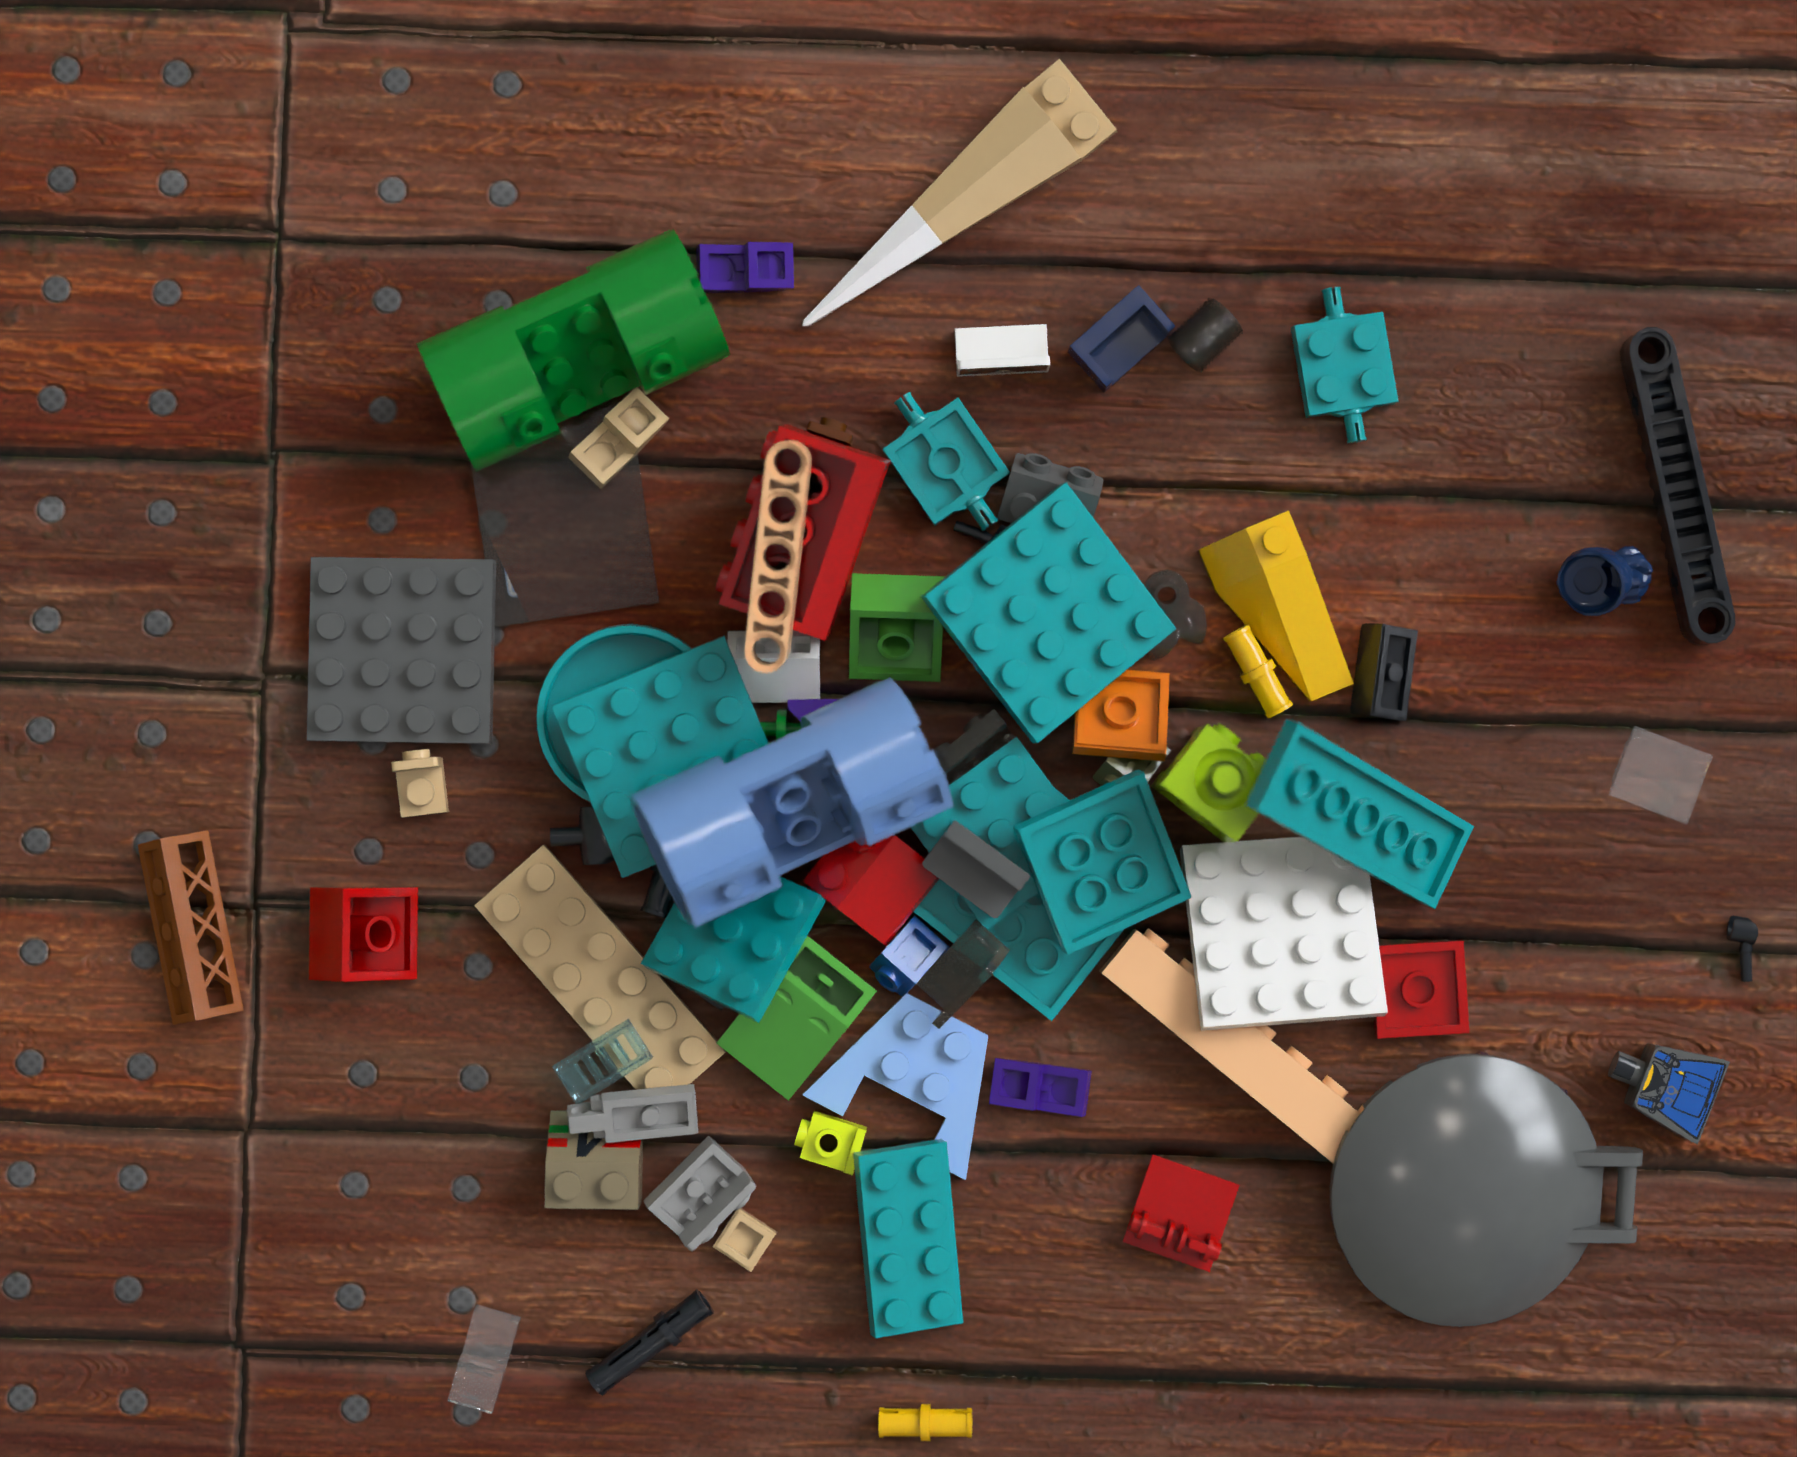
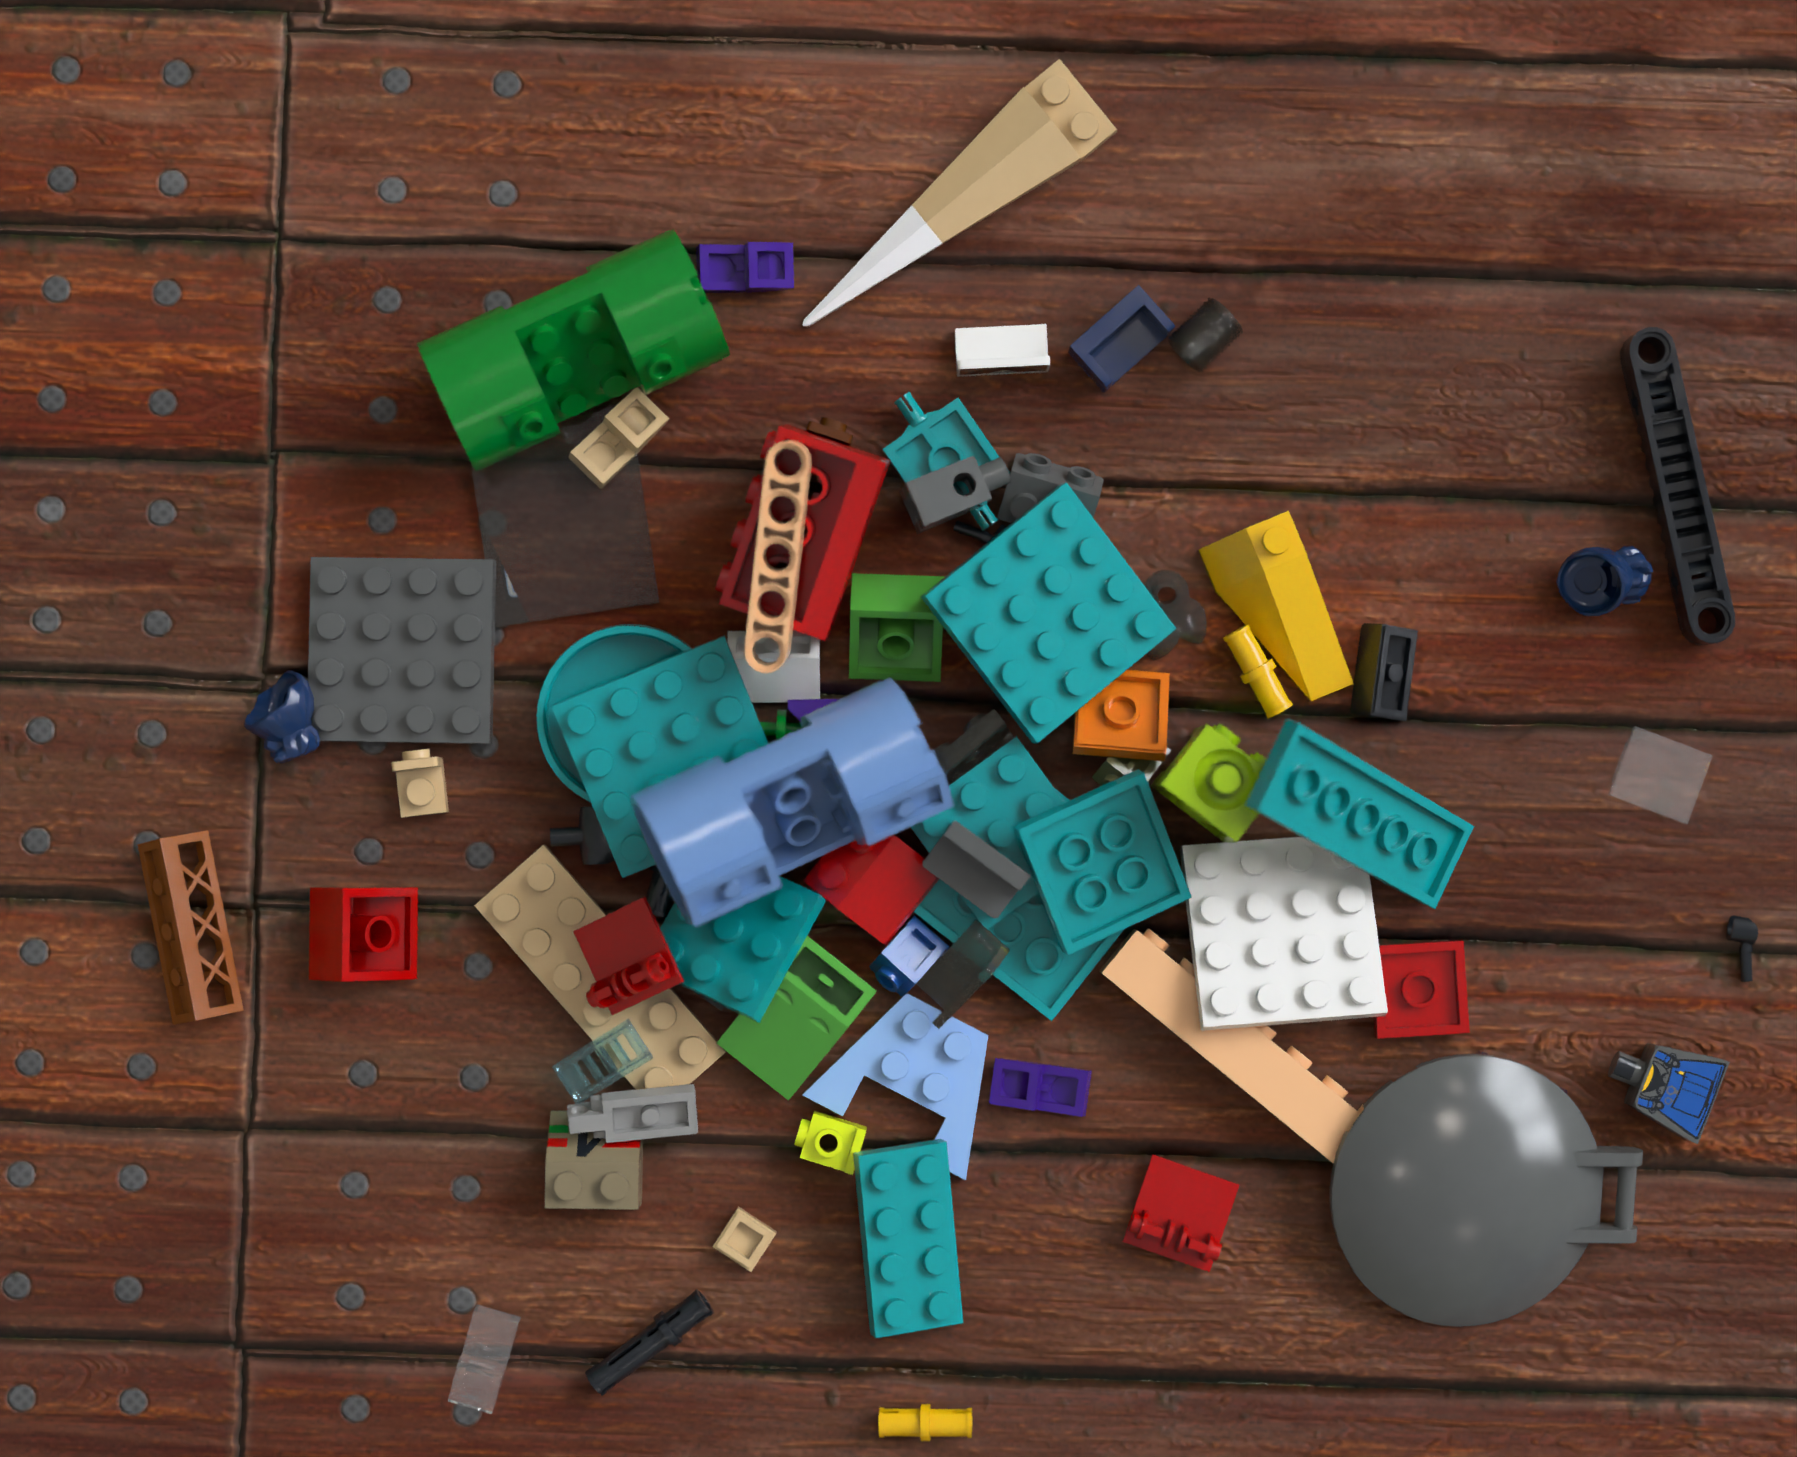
light grey bracket [643,1135,756,1252] -> none
teal plate [1291,287,1399,444] -> none
none -> dark blue hair [244,670,320,764]
none -> red hinge [573,897,685,1015]
none -> dark grey torso [899,456,1011,534]

